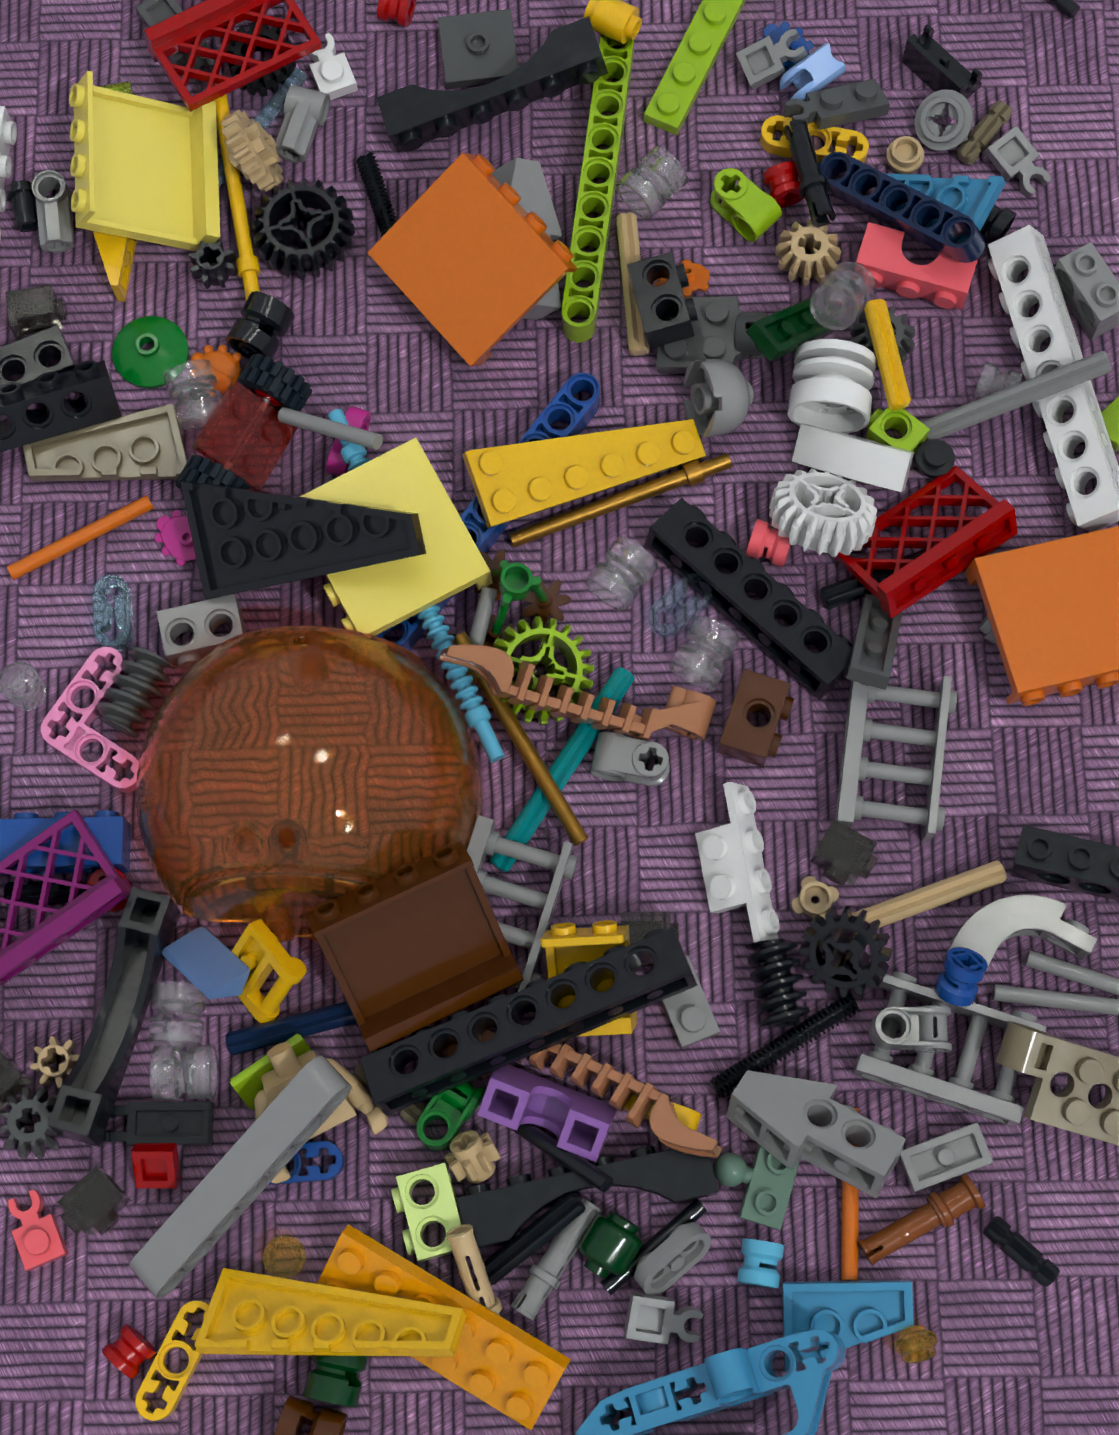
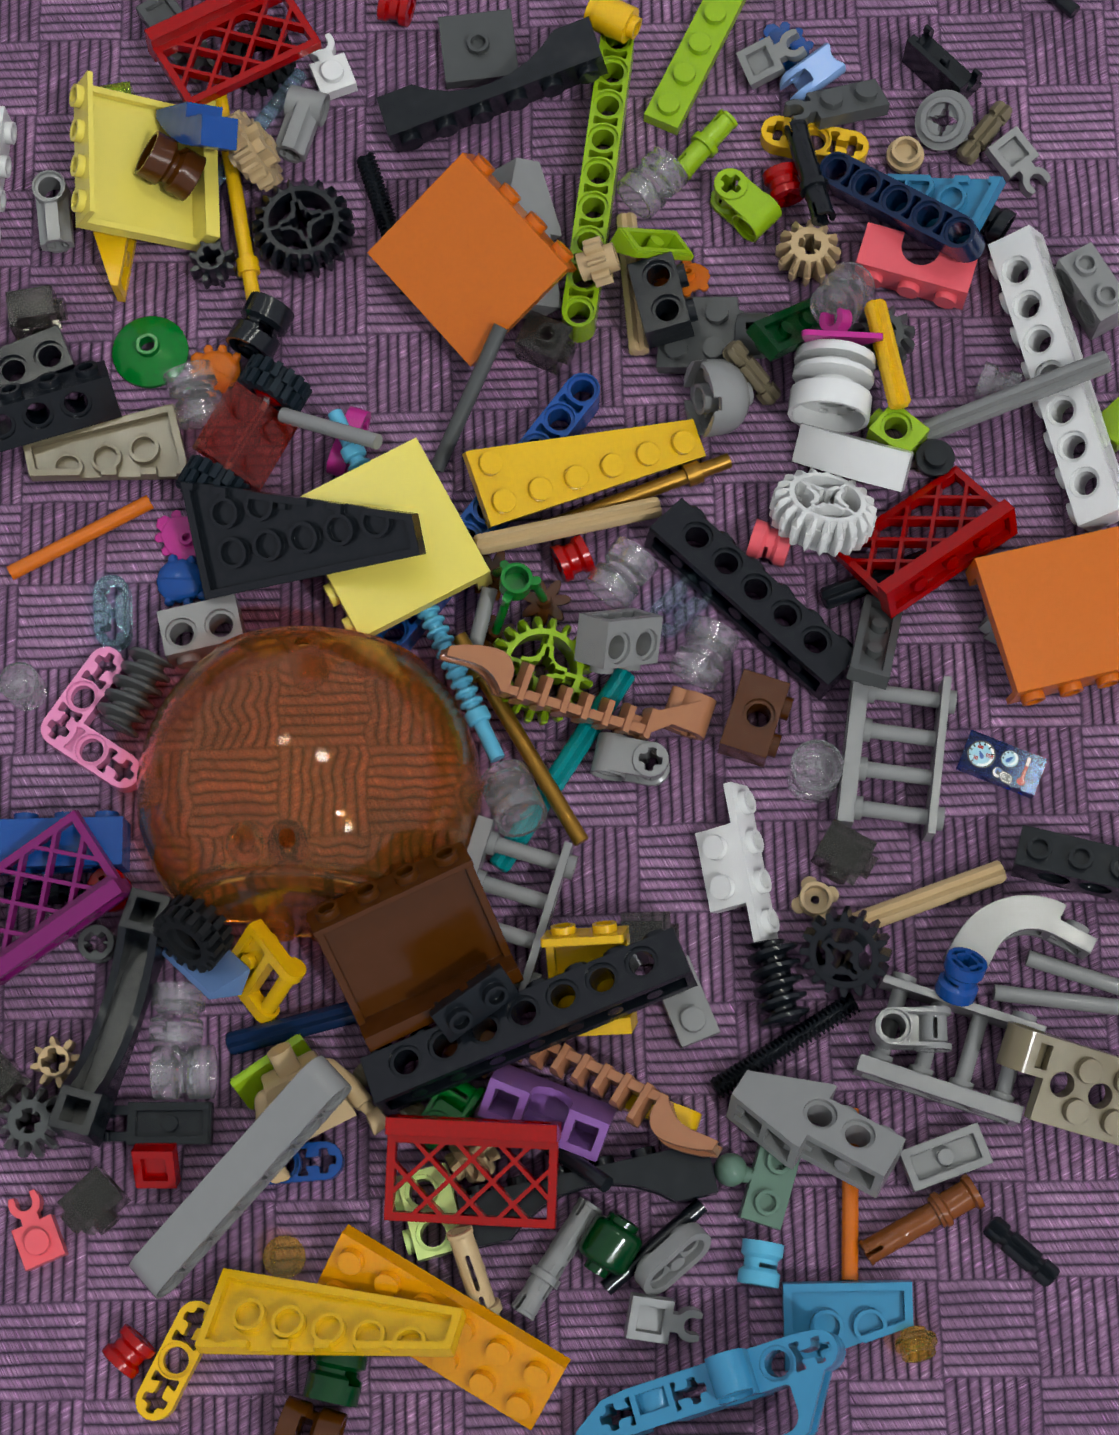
black pin [7,180,38,232] -> none
black axle [484,1193,586,1285] -> none
none -> dark grey bush [77,924,117,964]
none -> reddish brown wheel [135,130,206,201]
none -> black tyre [152,894,234,973]
none -> blue slope [156,102,238,151]
none -> blue piece [156,554,205,607]
none -> red fence [384,1114,562,1229]
none -> black hinge [429,963,520,1043]
none -> dark grey bar [431,323,508,473]
none -> tan axle [473,497,662,555]
none -> clear wheel [479,759,548,838]
none -> clear smoke brick [515,310,577,375]
none -> red wheel [550,534,595,583]
none -> light grey brick [574,608,663,674]
none -> tan gear [575,236,621,288]
none -> lime slope [610,227,694,261]
none -> lime pin [671,109,738,181]
none -> dark tan axle [722,340,781,406]
none -> clear wheel [786,739,844,804]
none -> dark pink piece [801,308,883,345]
none -> clear blue tile [956,730,1048,799]

